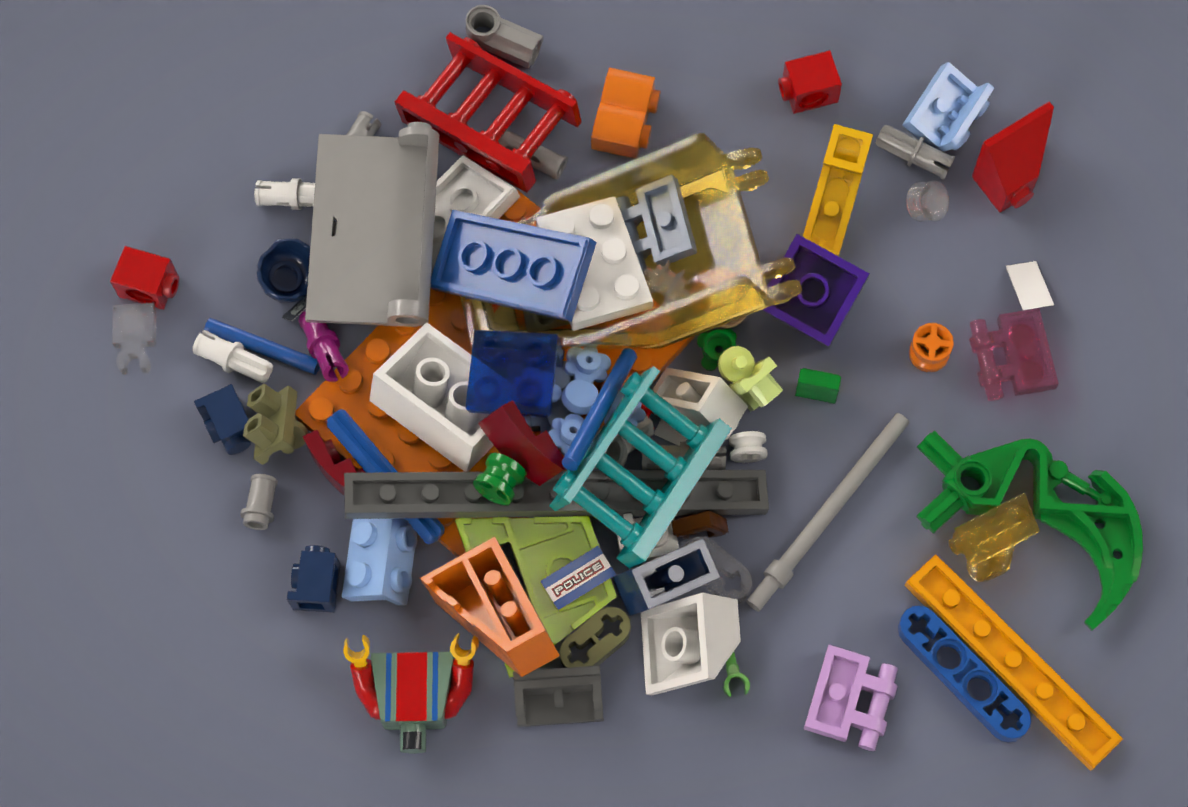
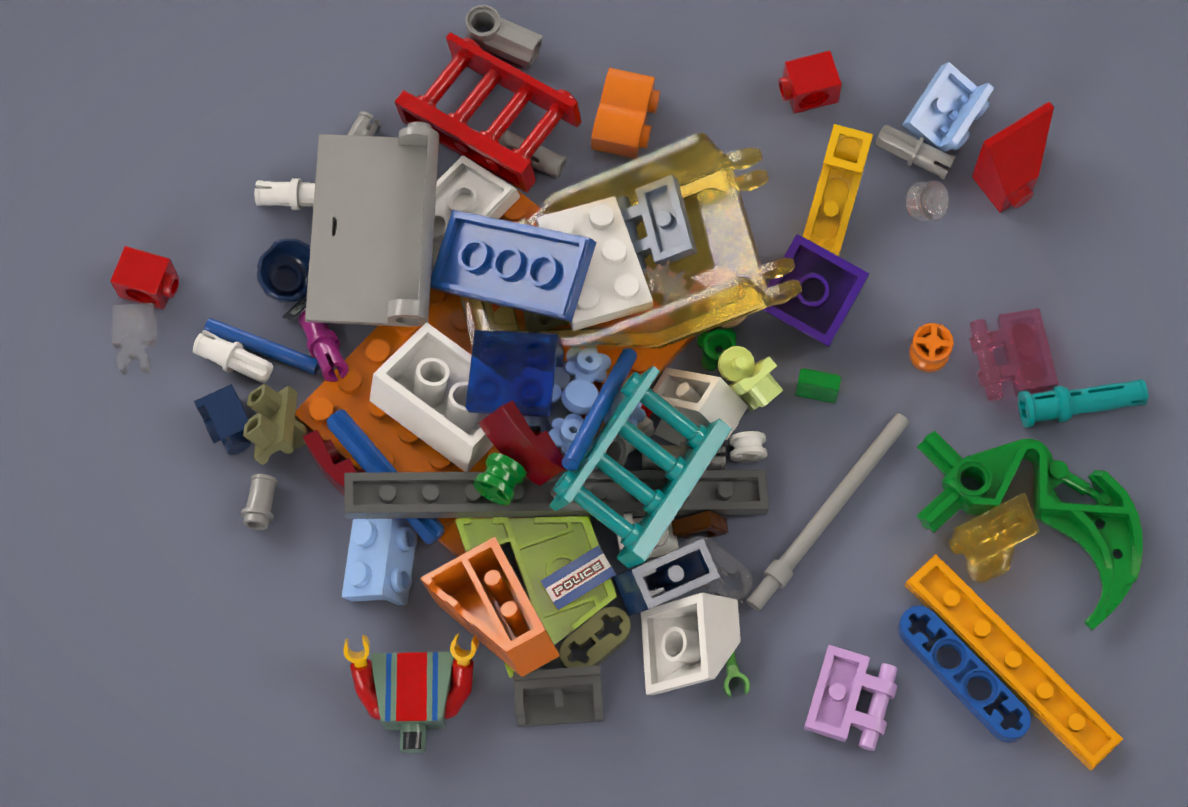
dark blue brick [287,545,340,613] -> none
white sticker [1006,261,1054,310] -> none
none -> teal pin [1018,379,1148,428]

